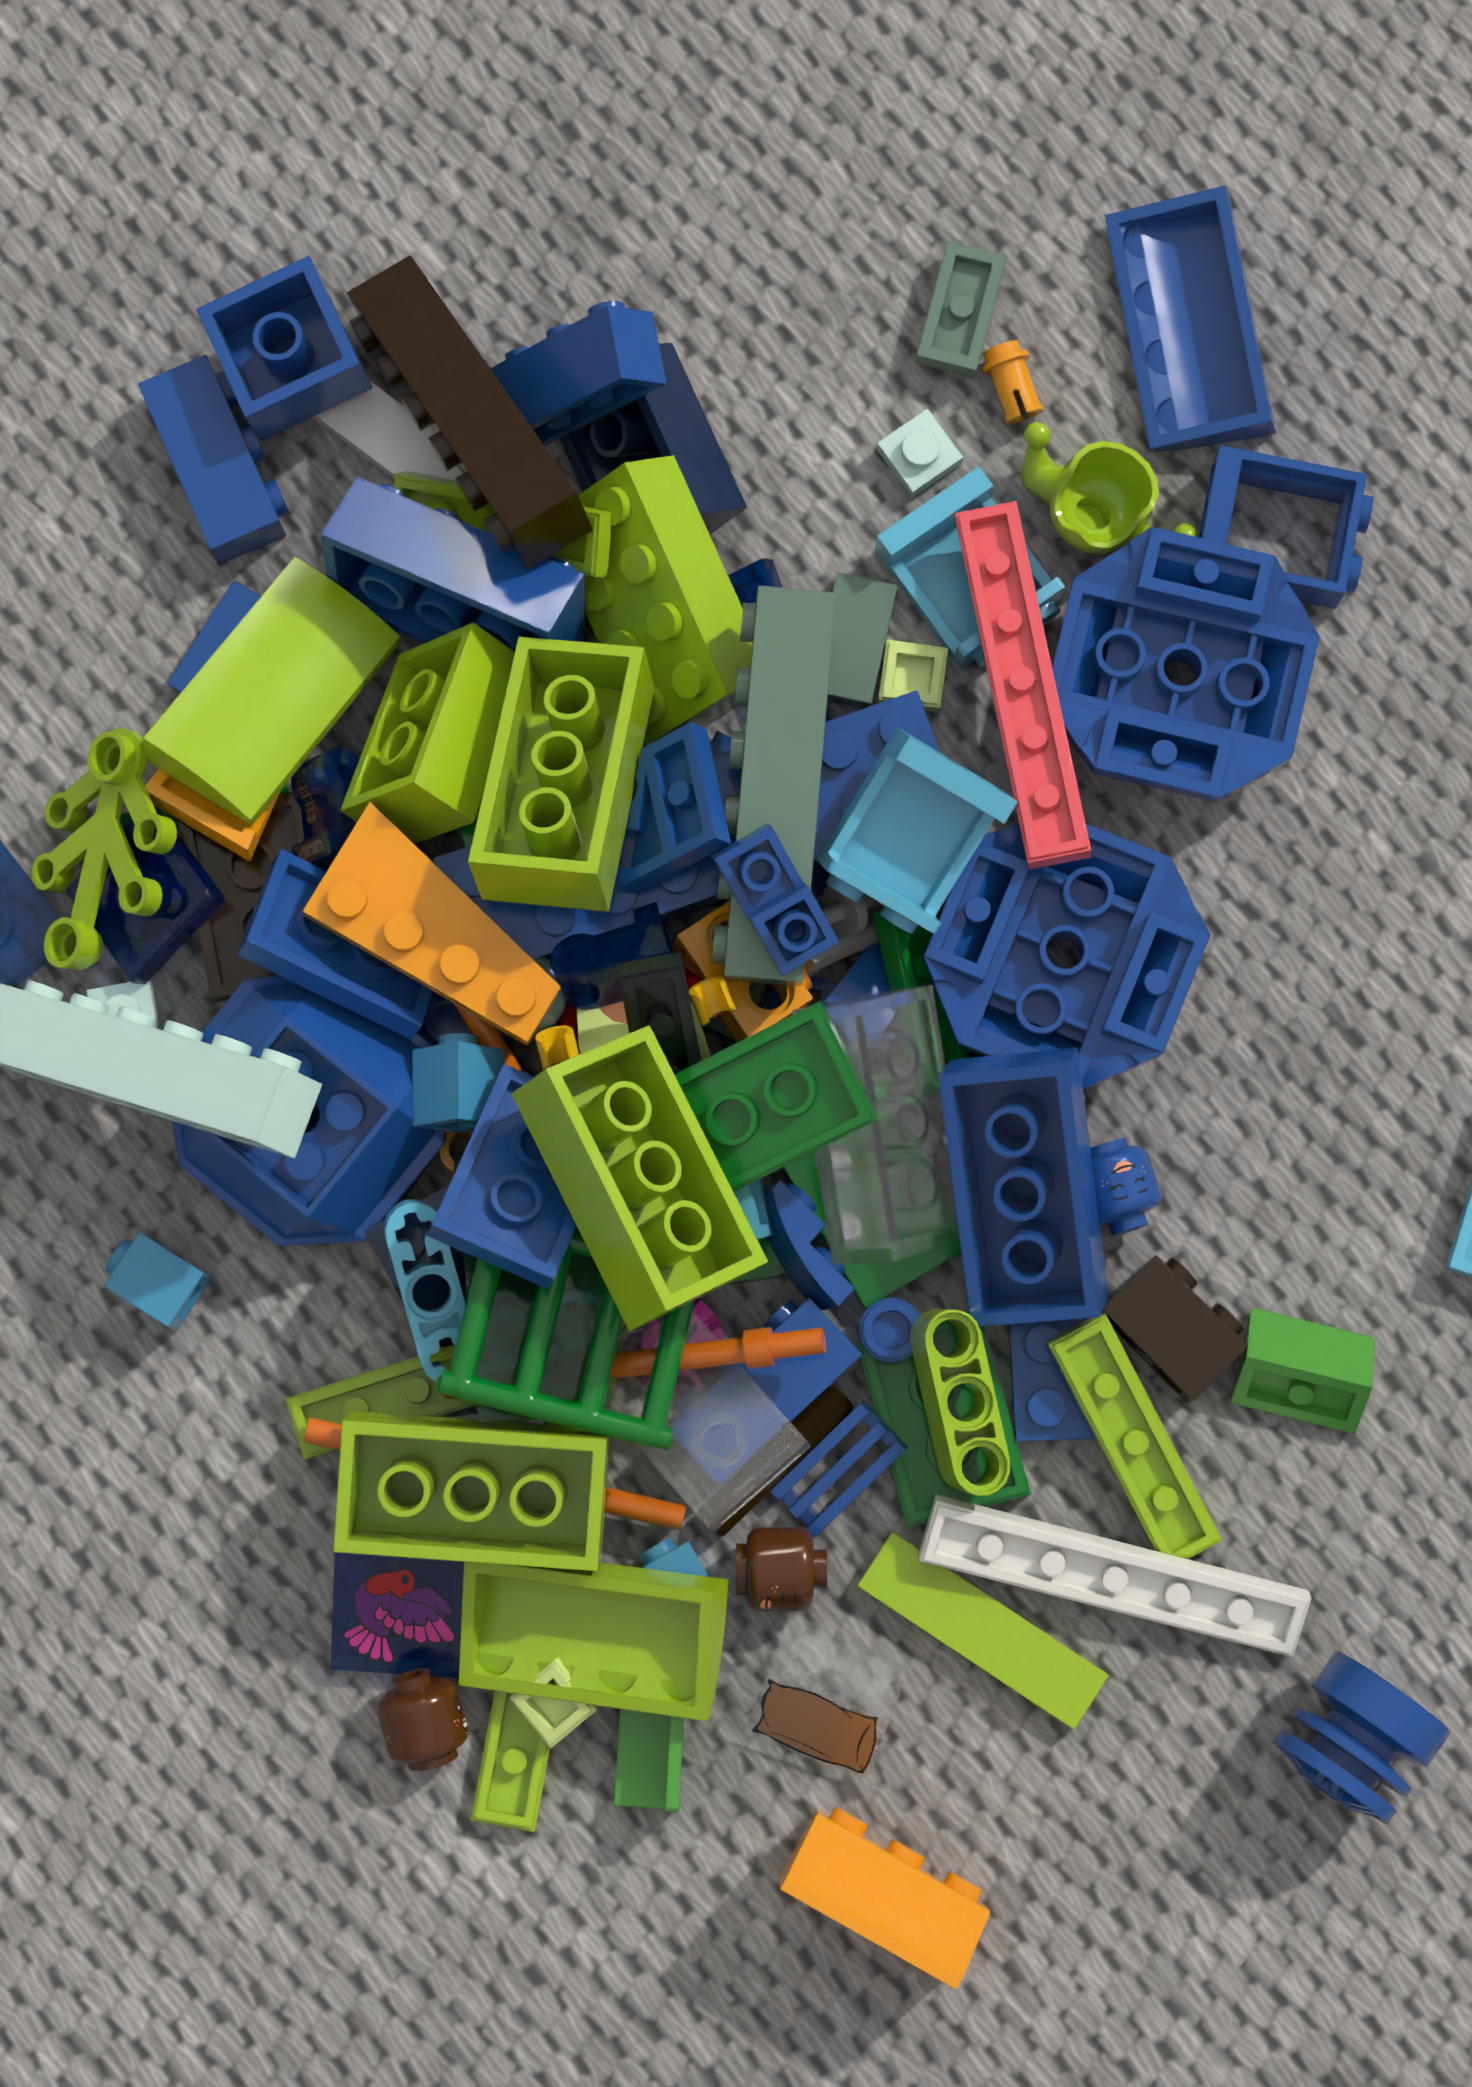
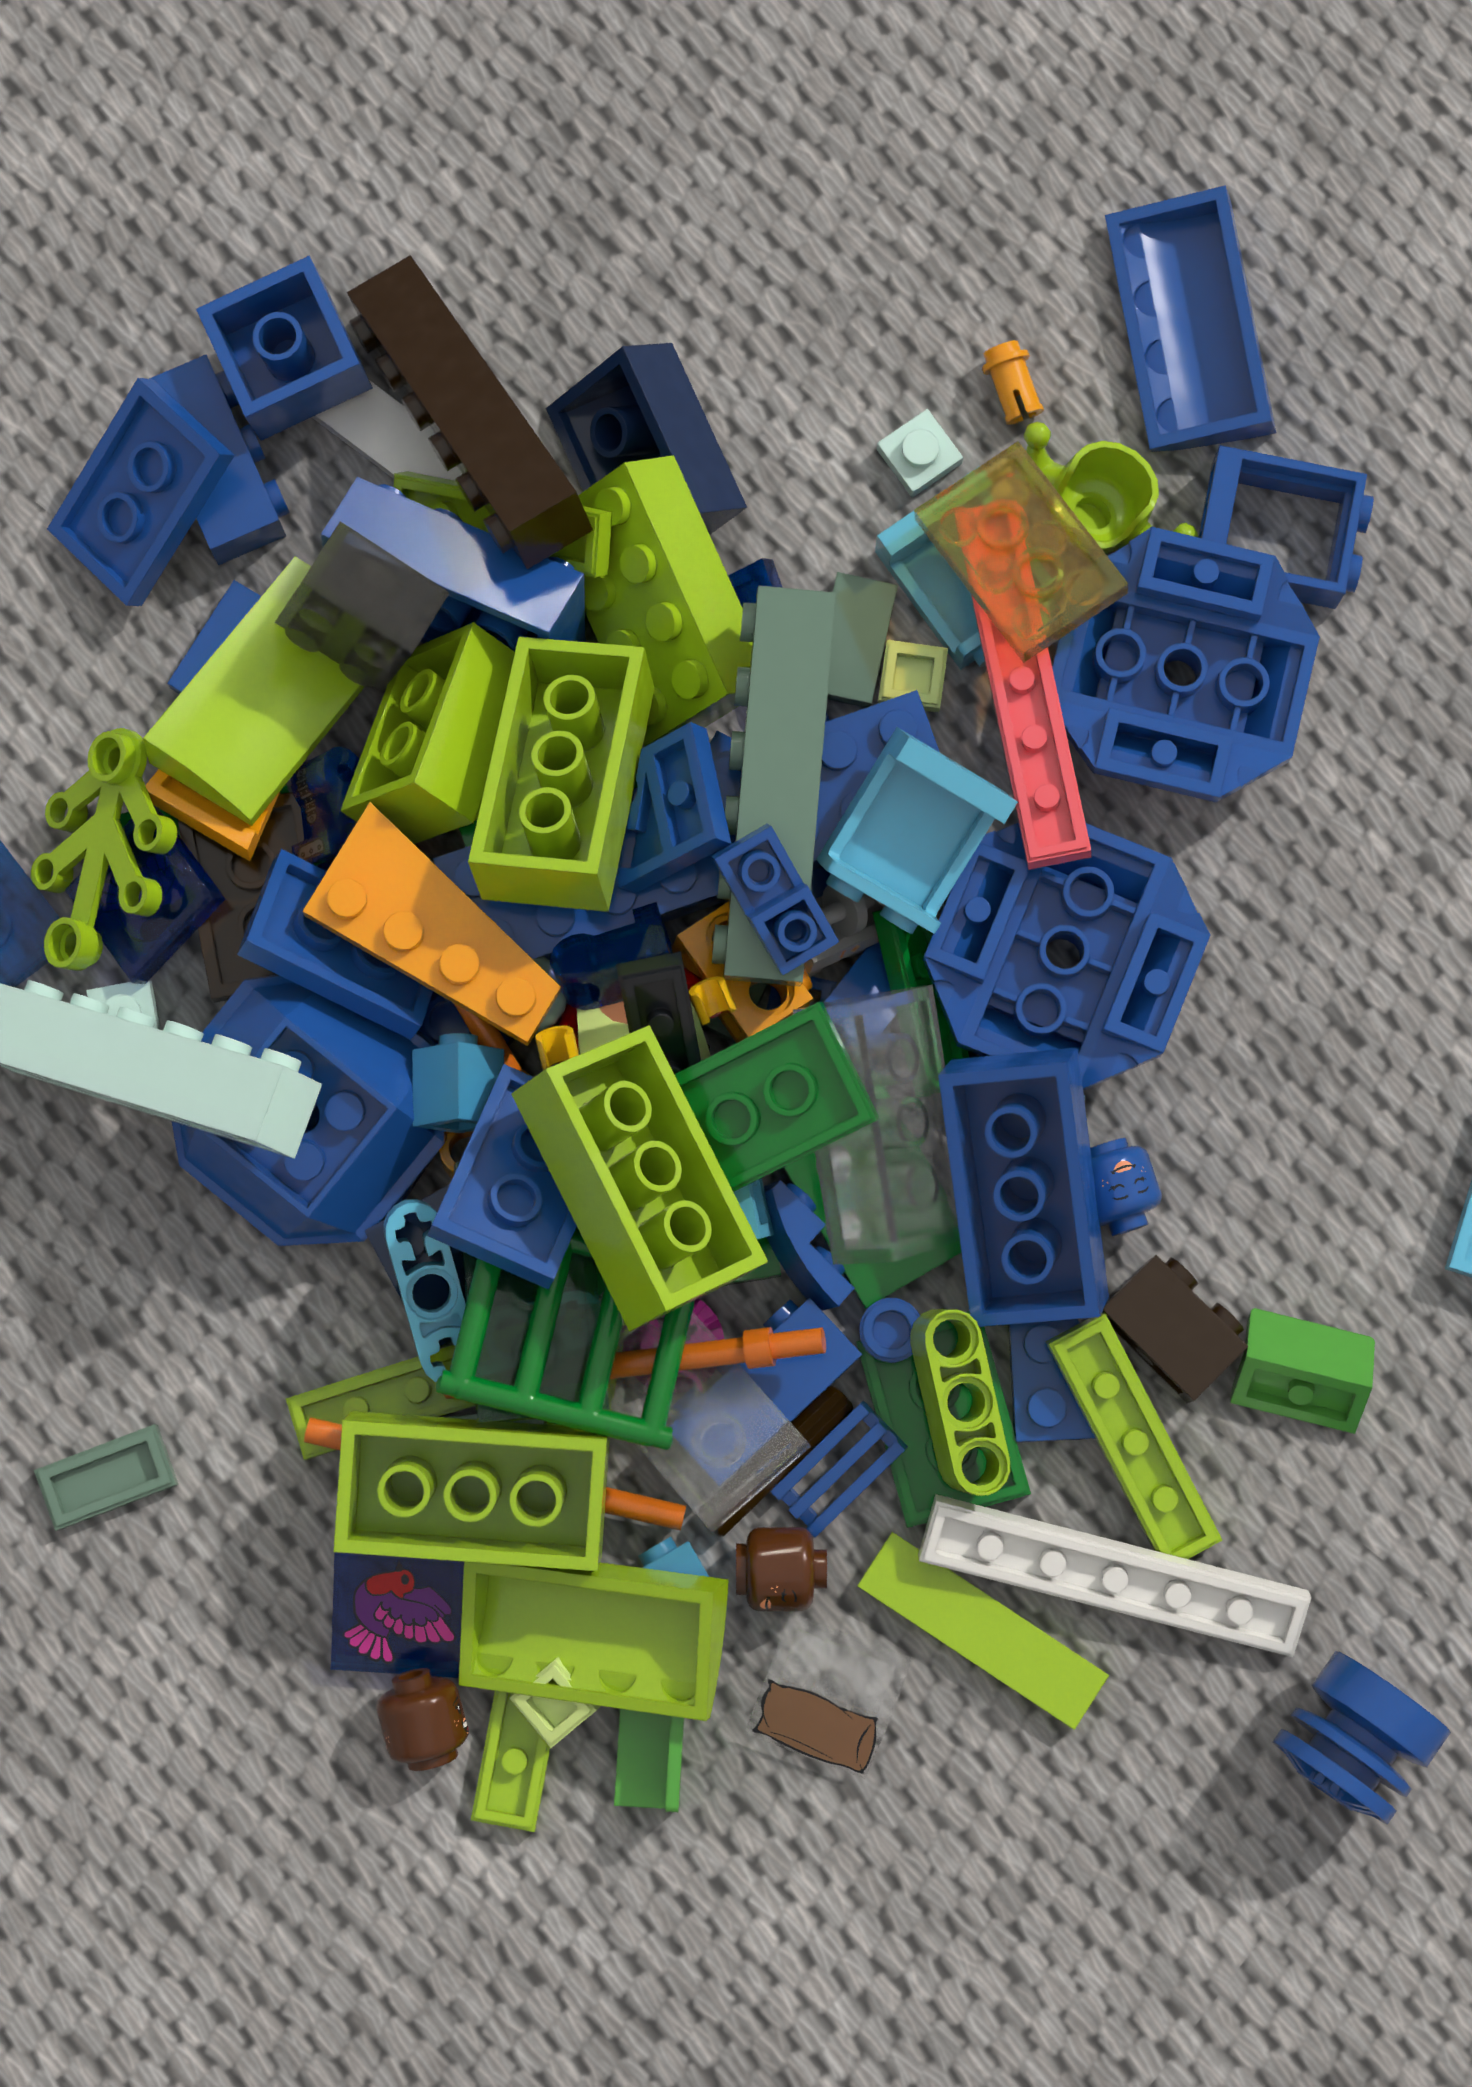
dark azure brick [104,1232,212,1331] -> none
blue brick [490,301,667,446] -> none
light orange slope [779,1806,991,1990] -> none
sand green plate [916,240,1007,378] -> none
none -> sand green tile [34,1424,179,1531]
none -> blue plate [47,378,235,606]
none -> clear smoke brick [274,521,450,691]
none -> clear yellow plate [914,441,1128,663]

